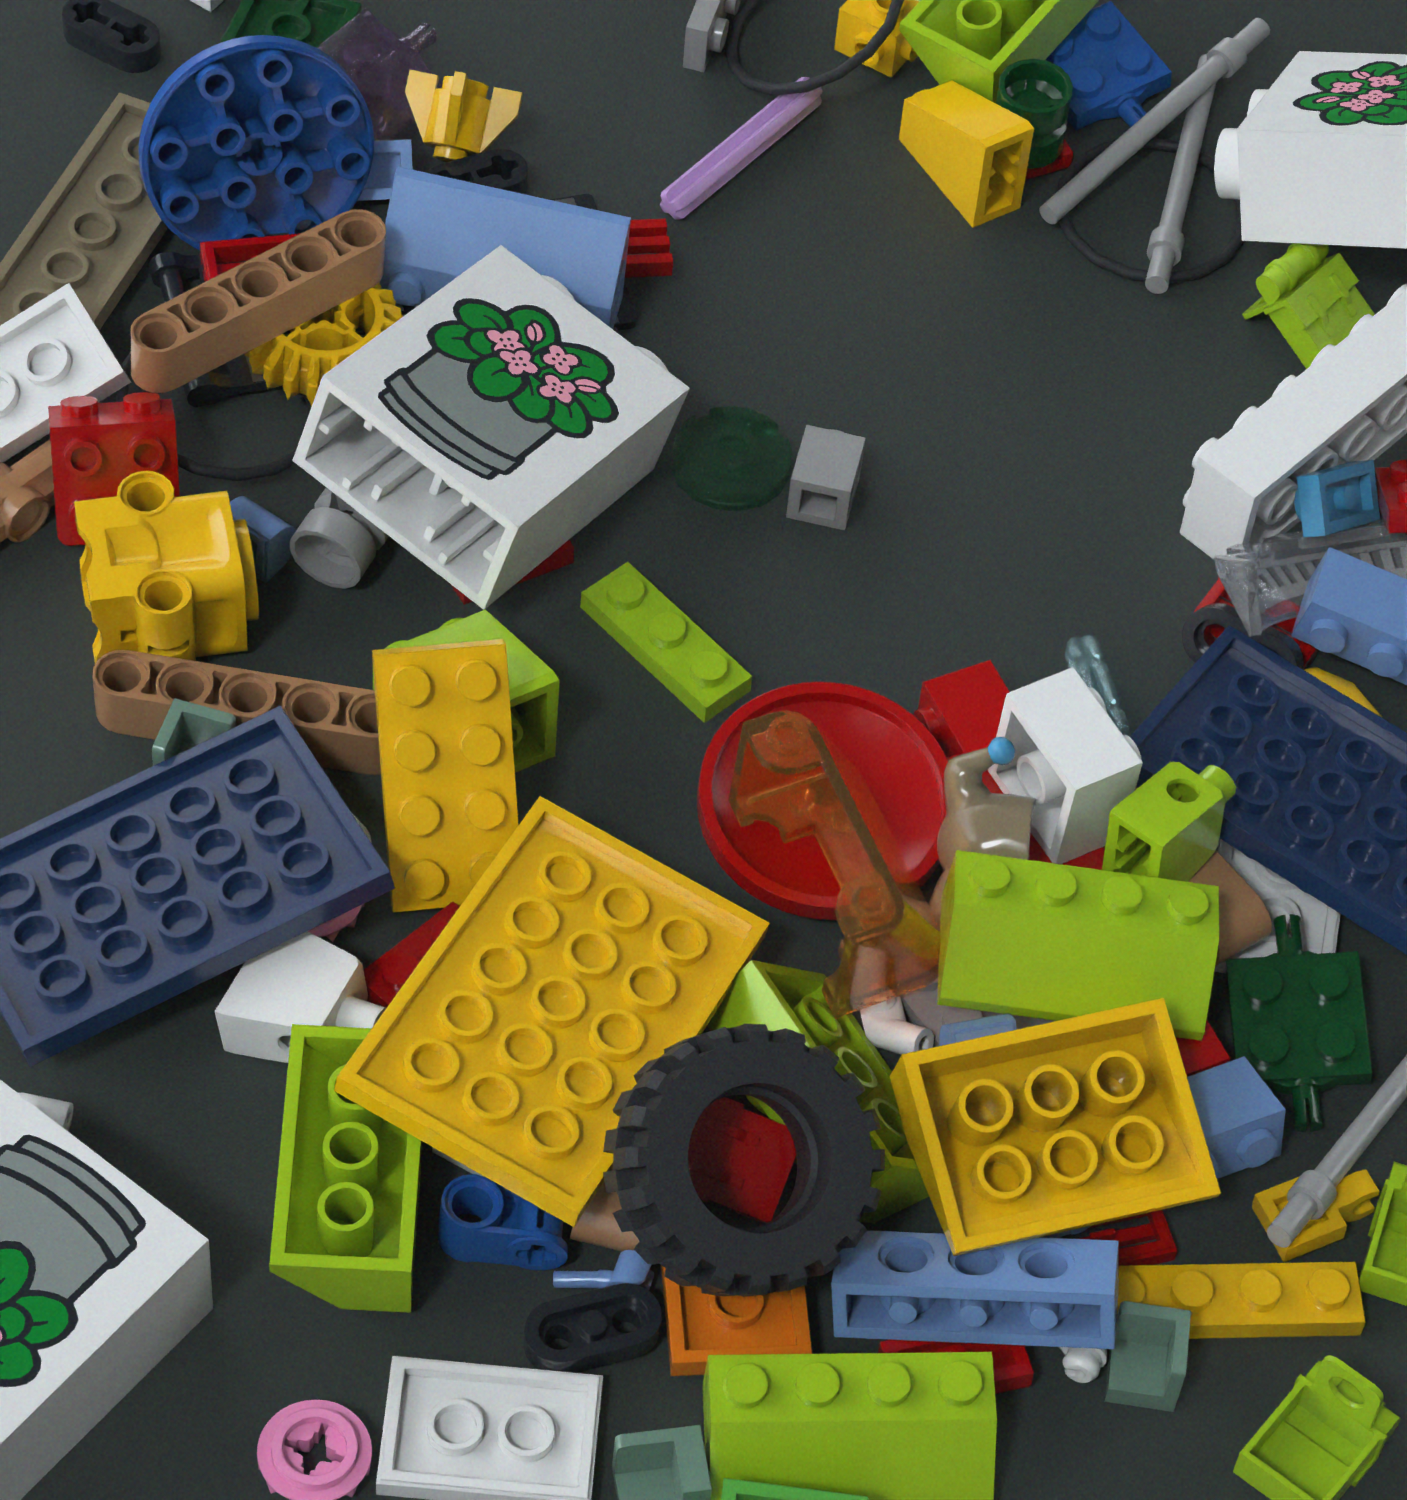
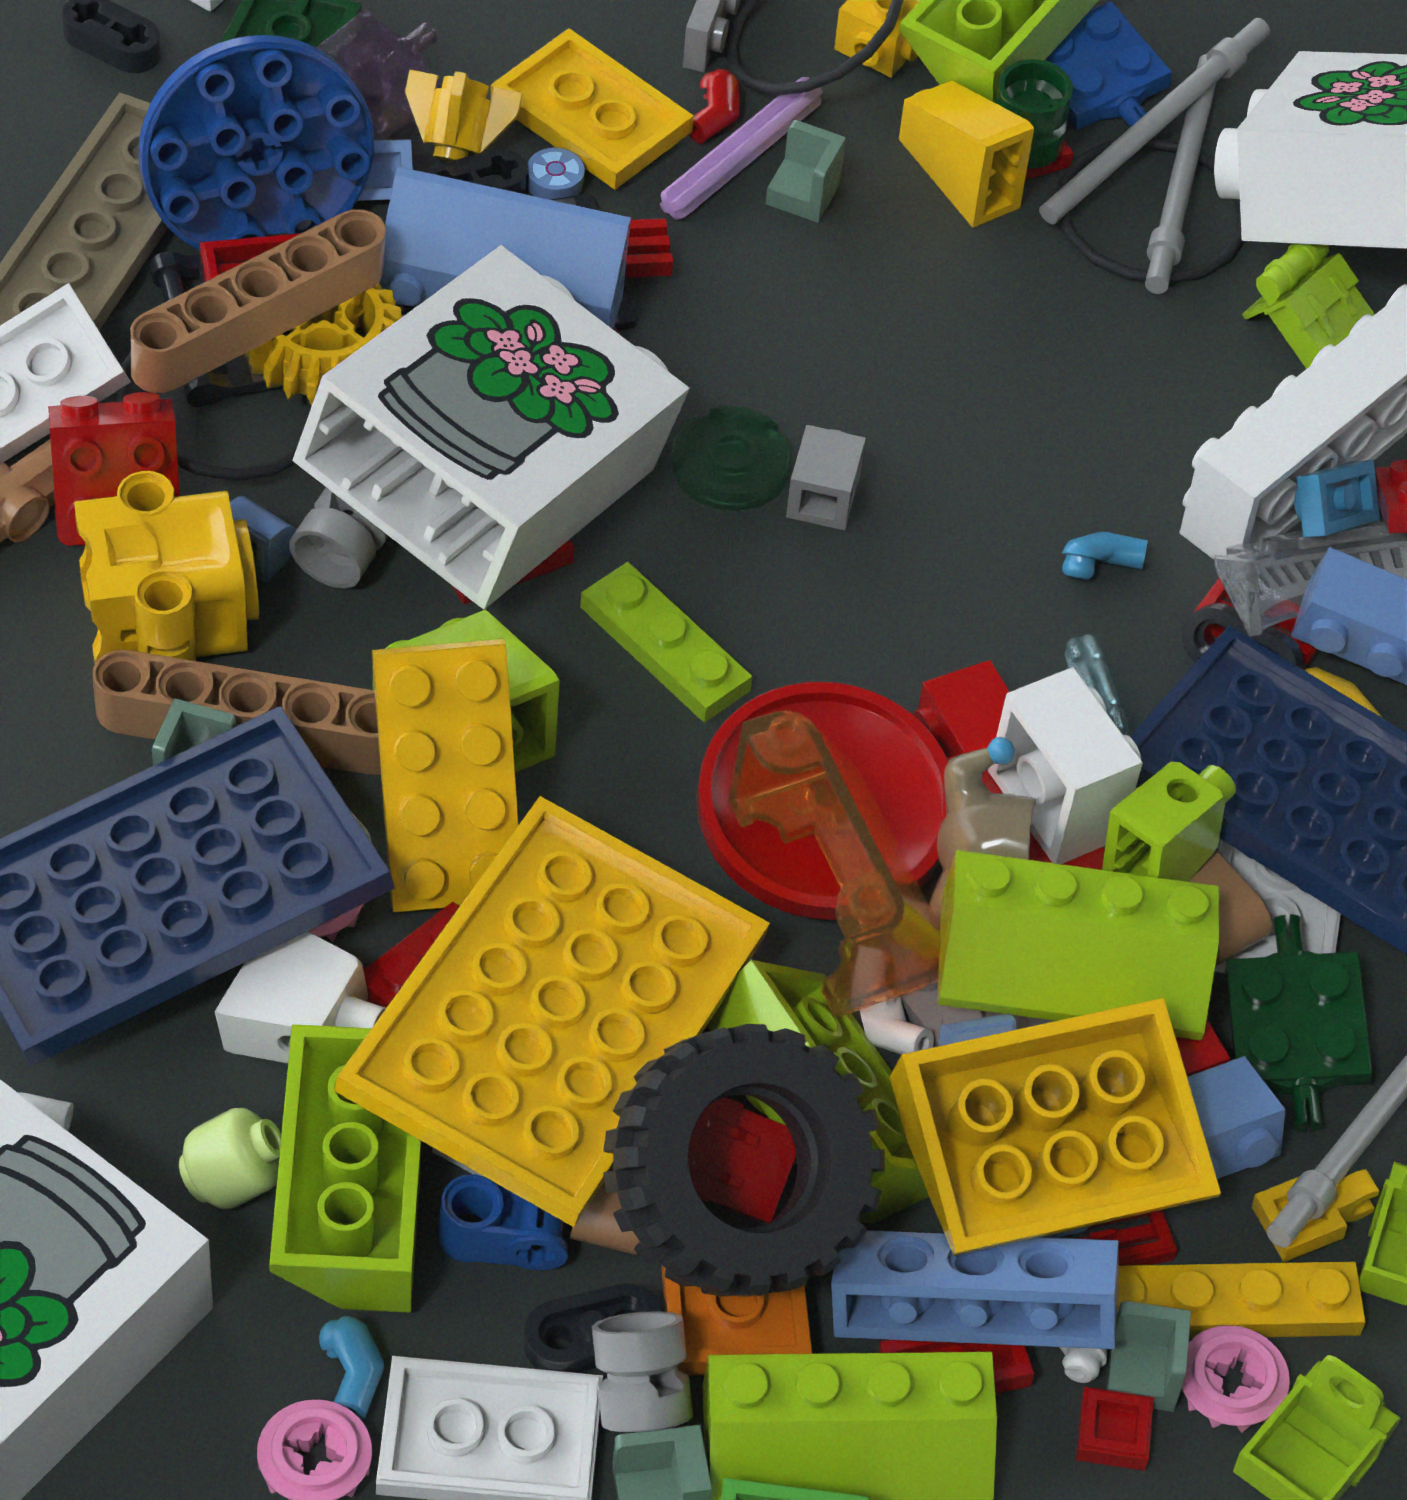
medium blue hand [553,1250,654,1291] -> none
none -> yellowish green head [179,1108,282,1209]
none -> dark azure arm [319,1316,384,1420]
none -> yellow plate [490,28,694,190]
none -> medium blue tile [527,148,585,200]
none -> light grey wheel [592,1311,693,1432]
none -> red arm [689,69,740,144]
none -> sand green panel [765,120,846,223]
none -> dark azure arm [1062,531,1148,580]
none -> red tile [1075,1387,1154,1471]
none -> bright pink gear [1182,1326,1290,1433]

